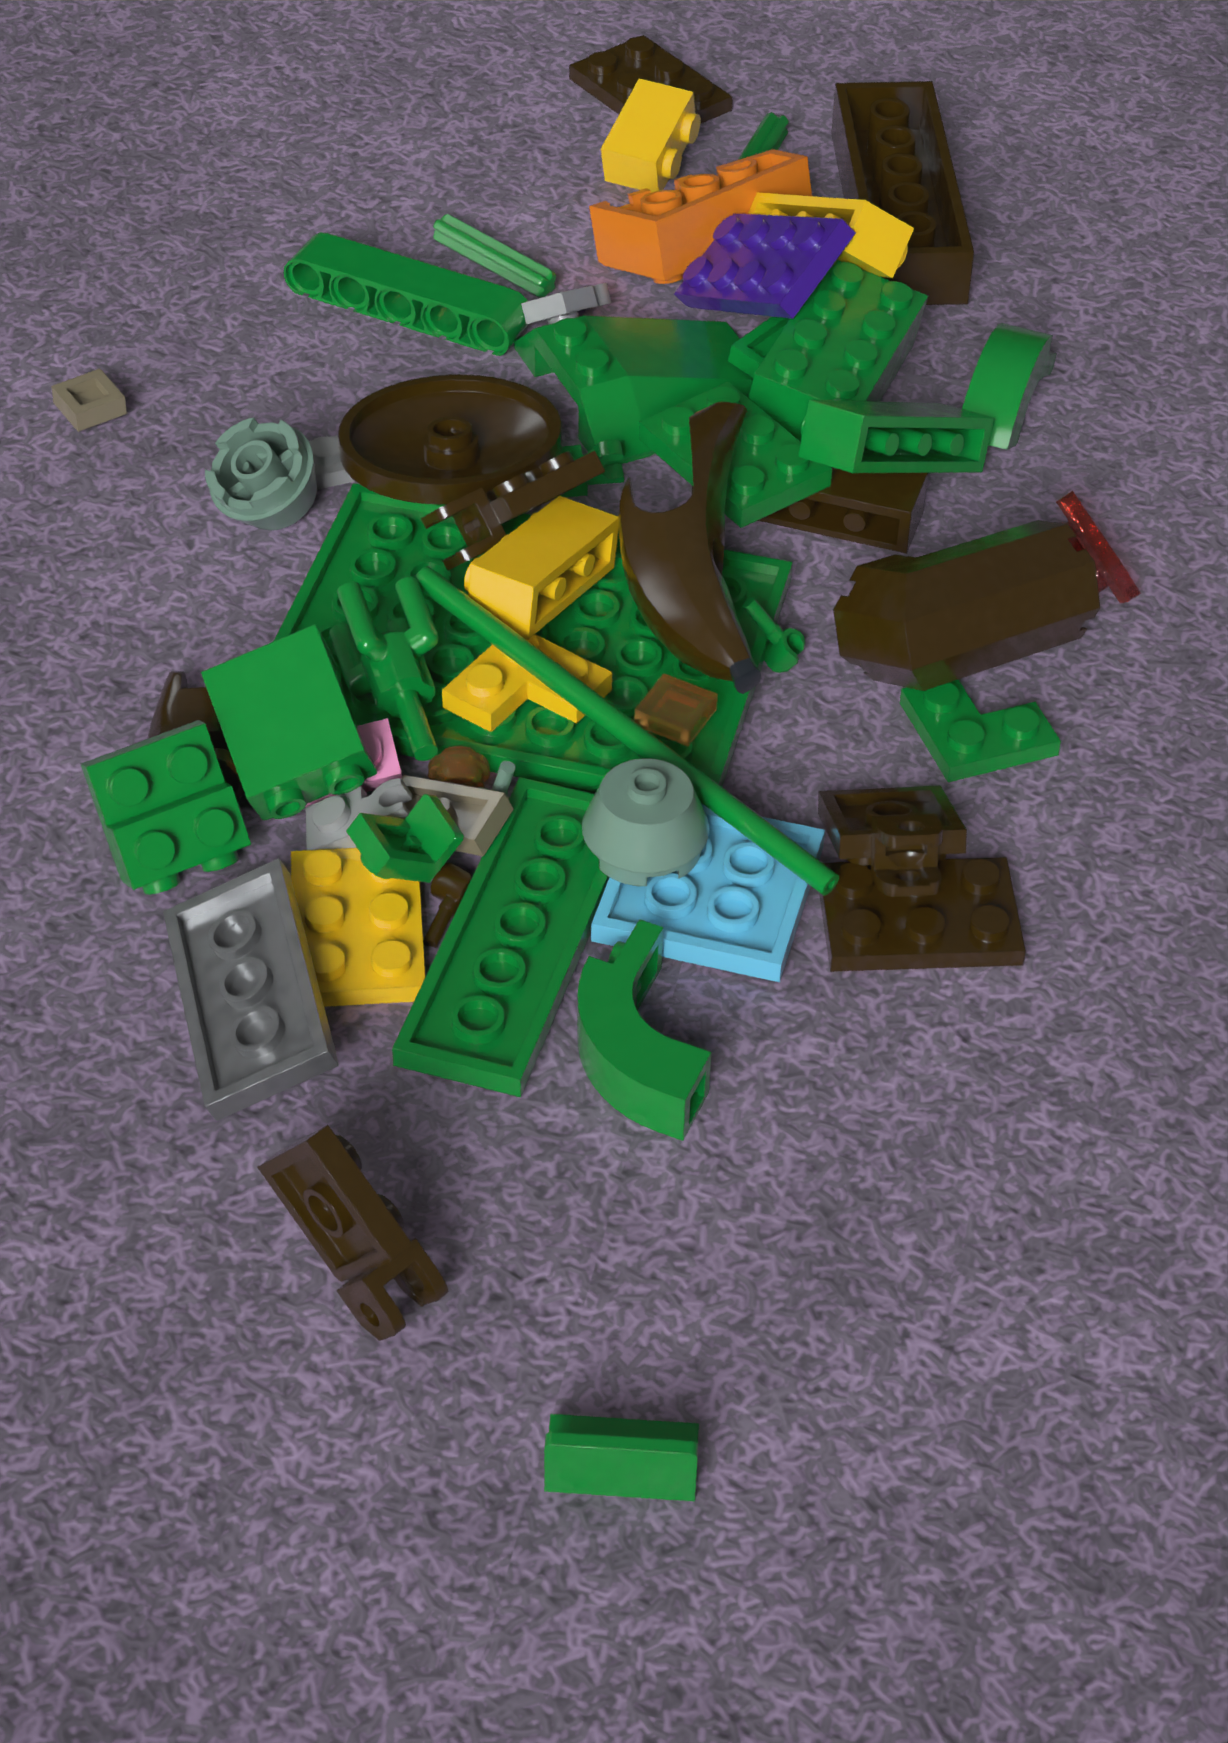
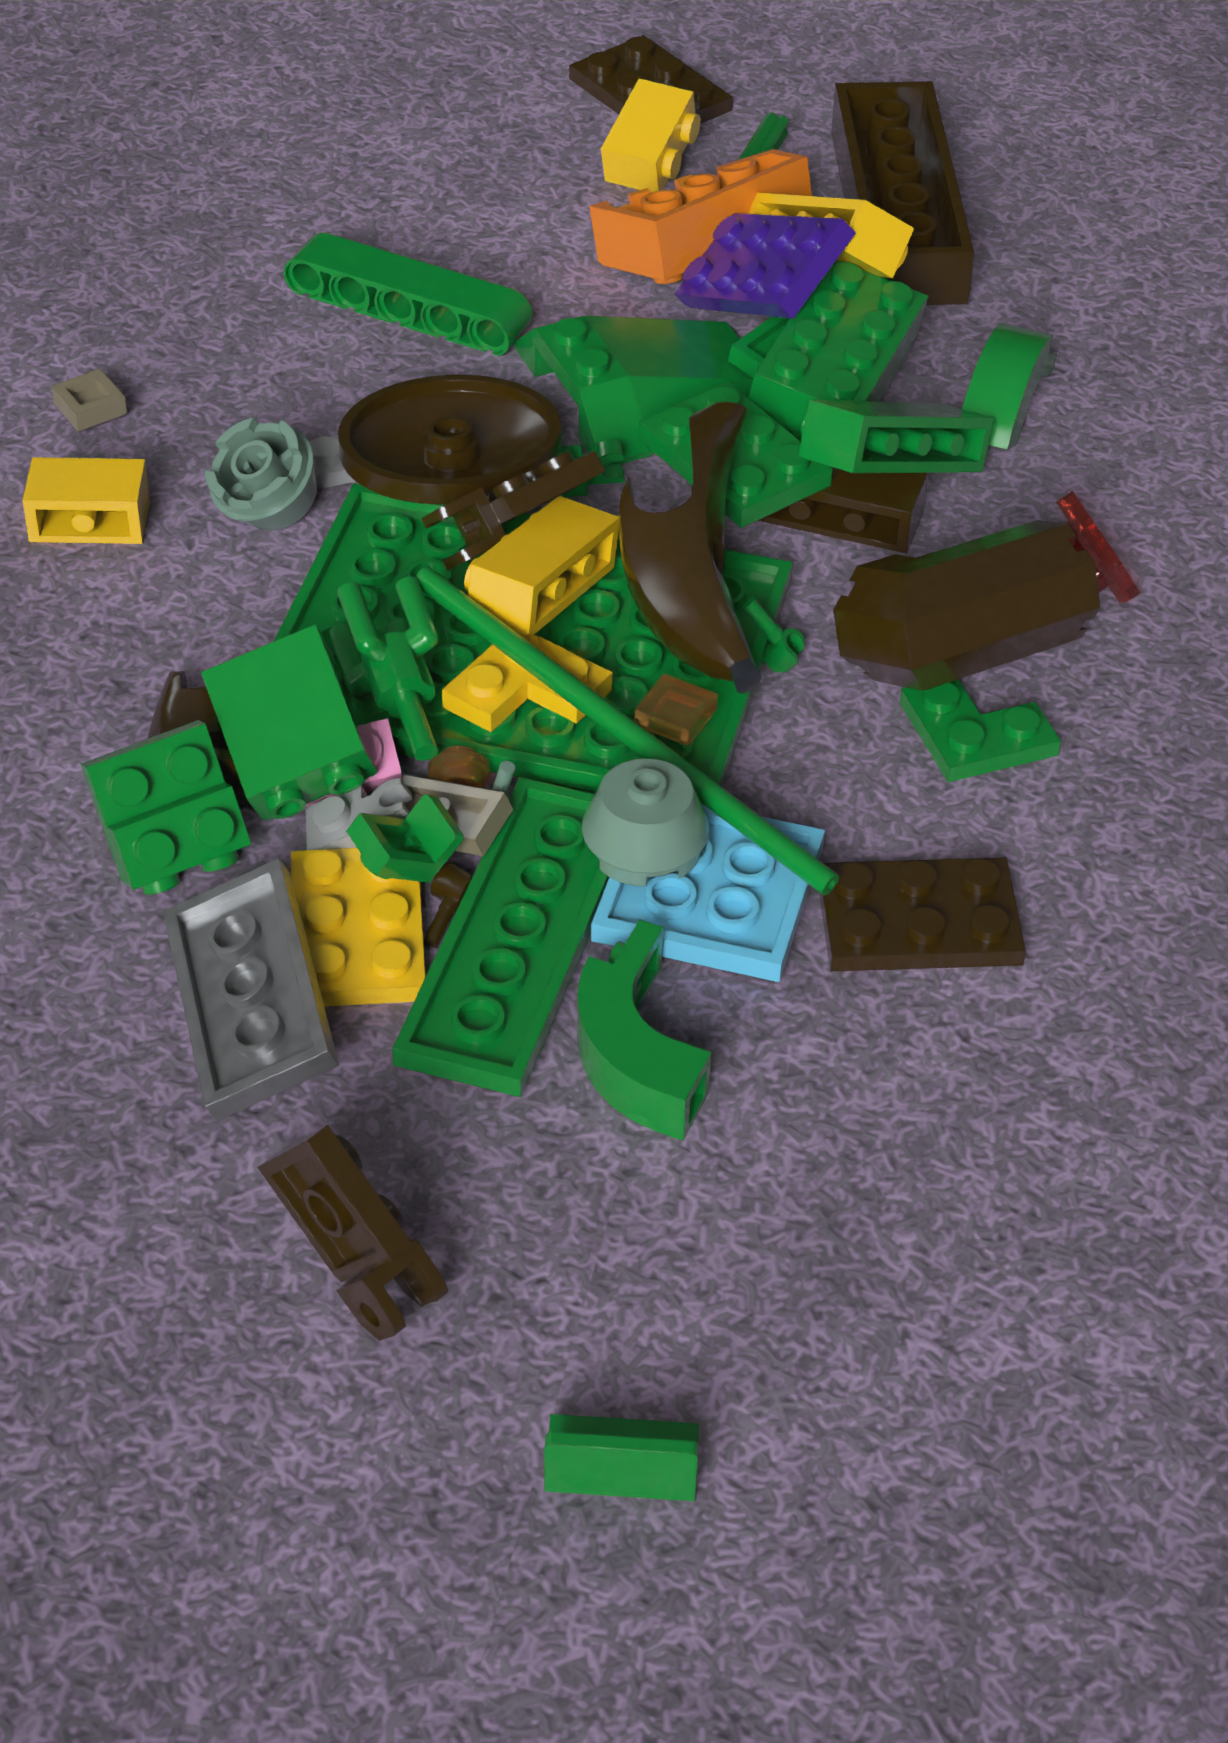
green axle [433,214,557,298] -> none
light grey plate [521,283,612,325] -> none
dark brown plate [818,785,967,897] -> none
none -> yellow brick [22,457,150,544]

